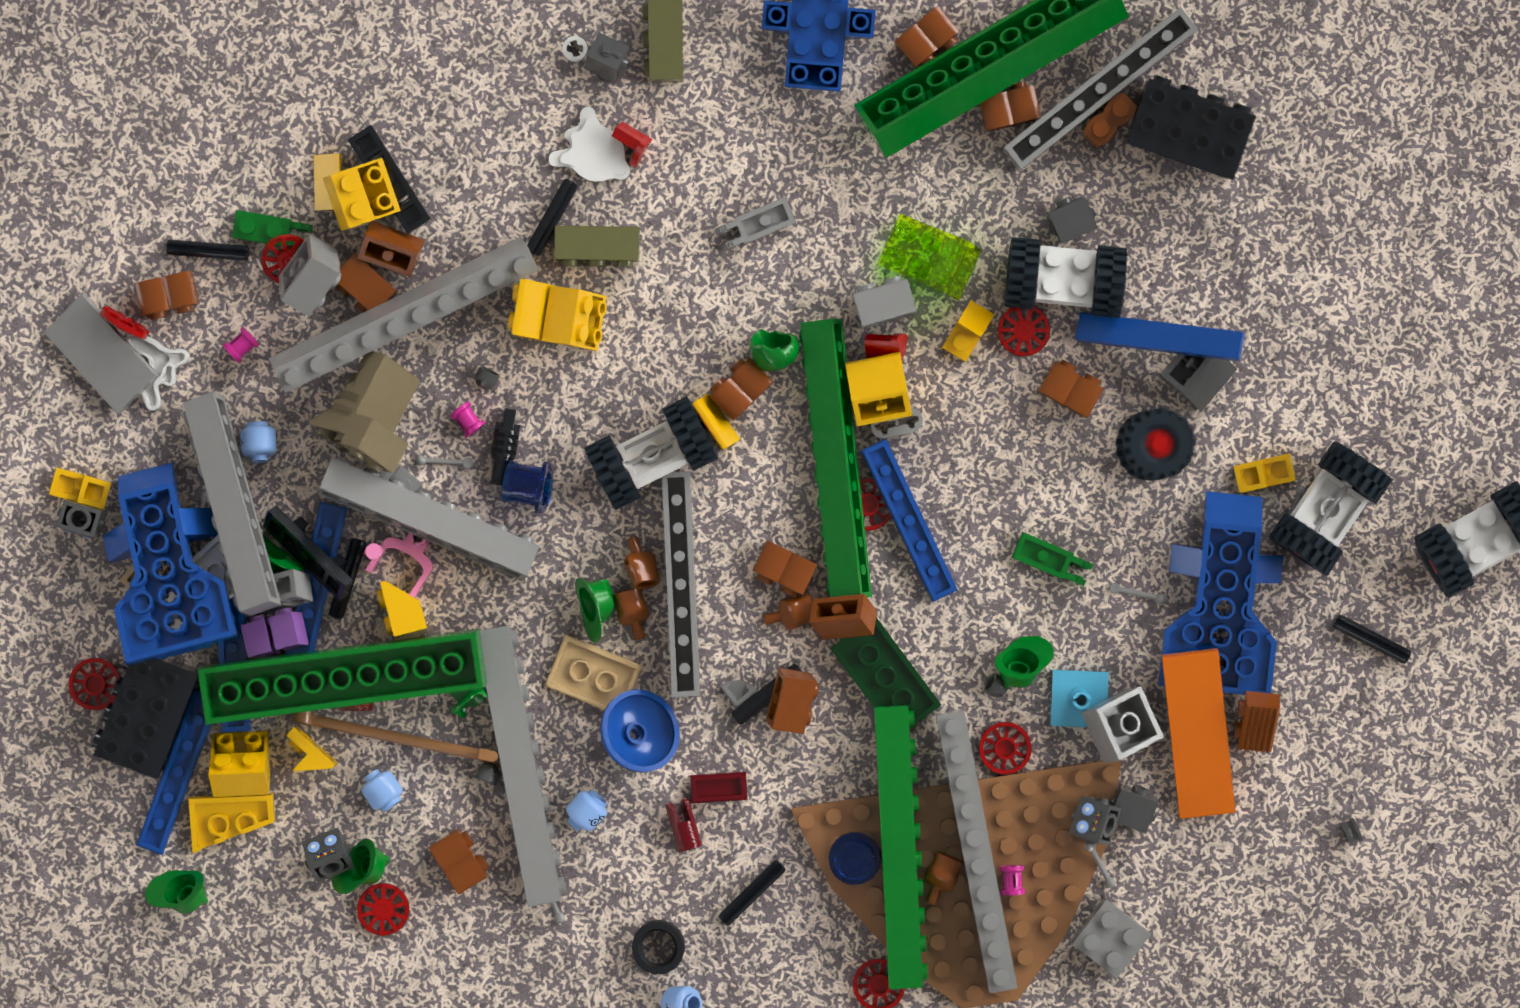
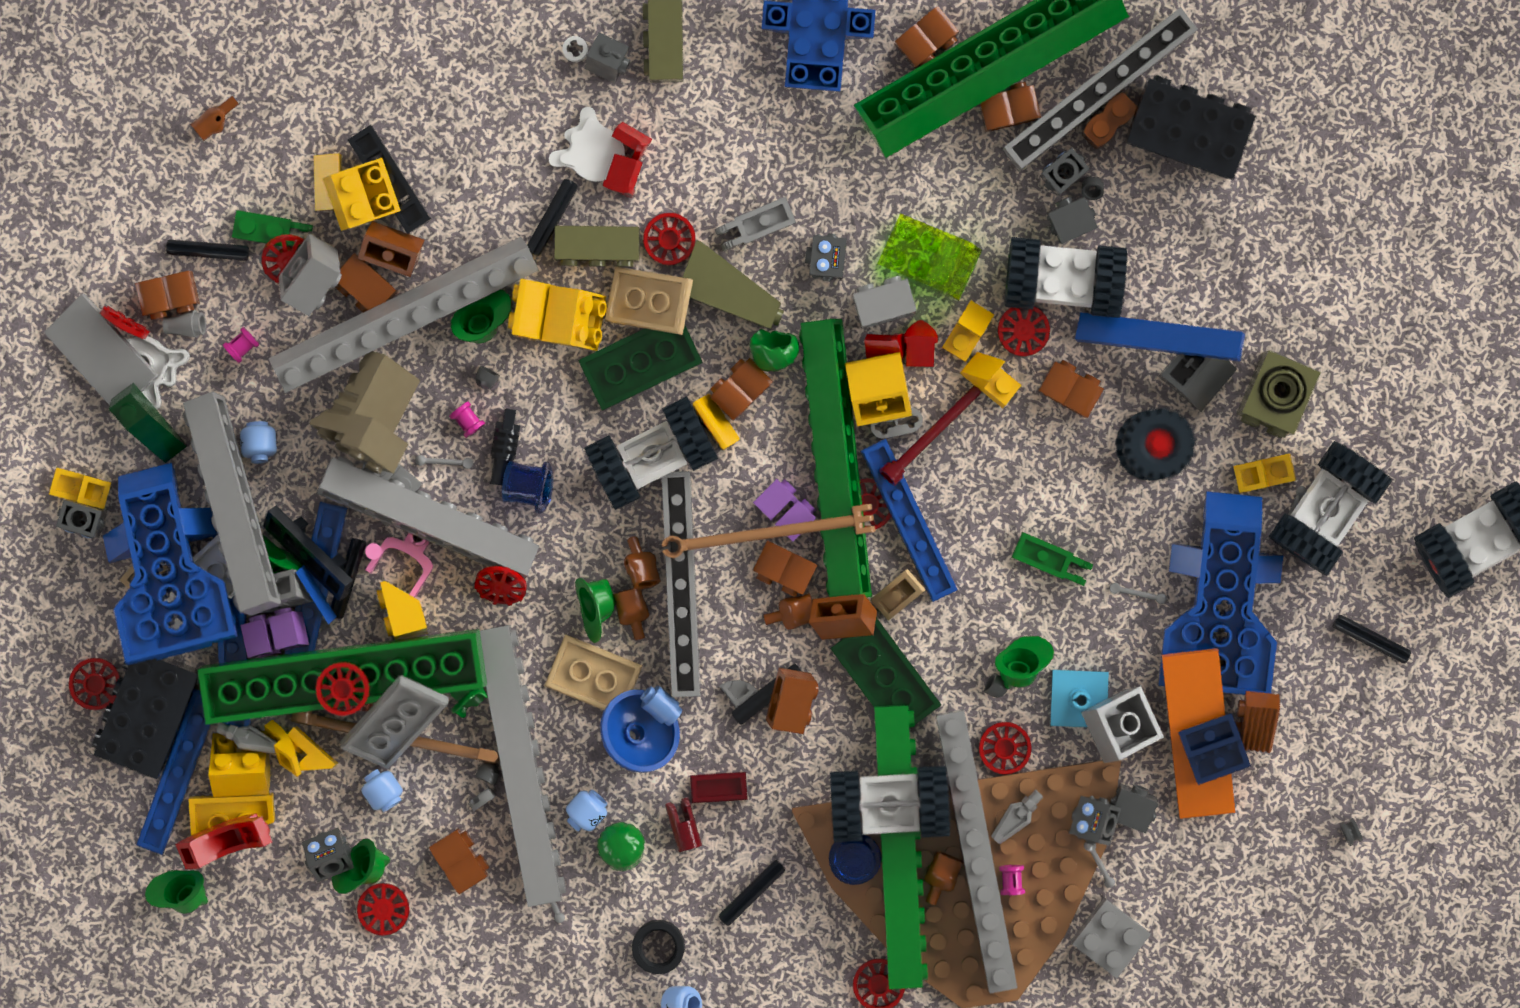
none -> dark green slope [109,383,187,463]
none -> light grey cone [163,310,206,338]
none -> red arch [175,813,272,869]
none -> dark orange piece [190,96,239,141]
none -> light grey piece [217,723,277,754]
none -> yellow slope [264,720,301,777]
none -> blue sticker [295,565,337,625]
none -> red wheel [316,662,370,716]
none -> light grey tile [340,675,448,769]
none -> green piece [451,289,512,344]
none -> light grey tile [468,787,496,811]
none -> red wheel [474,566,527,606]
none -> dark green plate [578,324,703,411]
none -> green hair [597,822,645,872]
none -> red tile [603,154,643,198]
none -> tan tile [605,266,693,335]
none -> medium blue brick [640,685,682,726]
none -> red wheel [643,213,696,265]
none -> medium nougat hinge [662,504,876,558]
none -> olive slope [682,240,784,330]
none -> medium lavender piece [753,479,816,542]
none -> dark grey head [805,233,847,282]
none -> plate [830,766,950,842]
none -> tan slope [870,569,925,621]
none -> dark red piece [879,386,982,486]
none -> red tile [904,320,938,367]
none -> yellow slope [960,352,1022,408]
none -> light grey piece [991,789,1043,844]
none -> dark grey head [1040,148,1090,197]
none -> dark grey hinge [1082,176,1104,200]
none -> dark blue slope [1178,713,1251,785]
none -> olive brick [1236,350,1321,439]

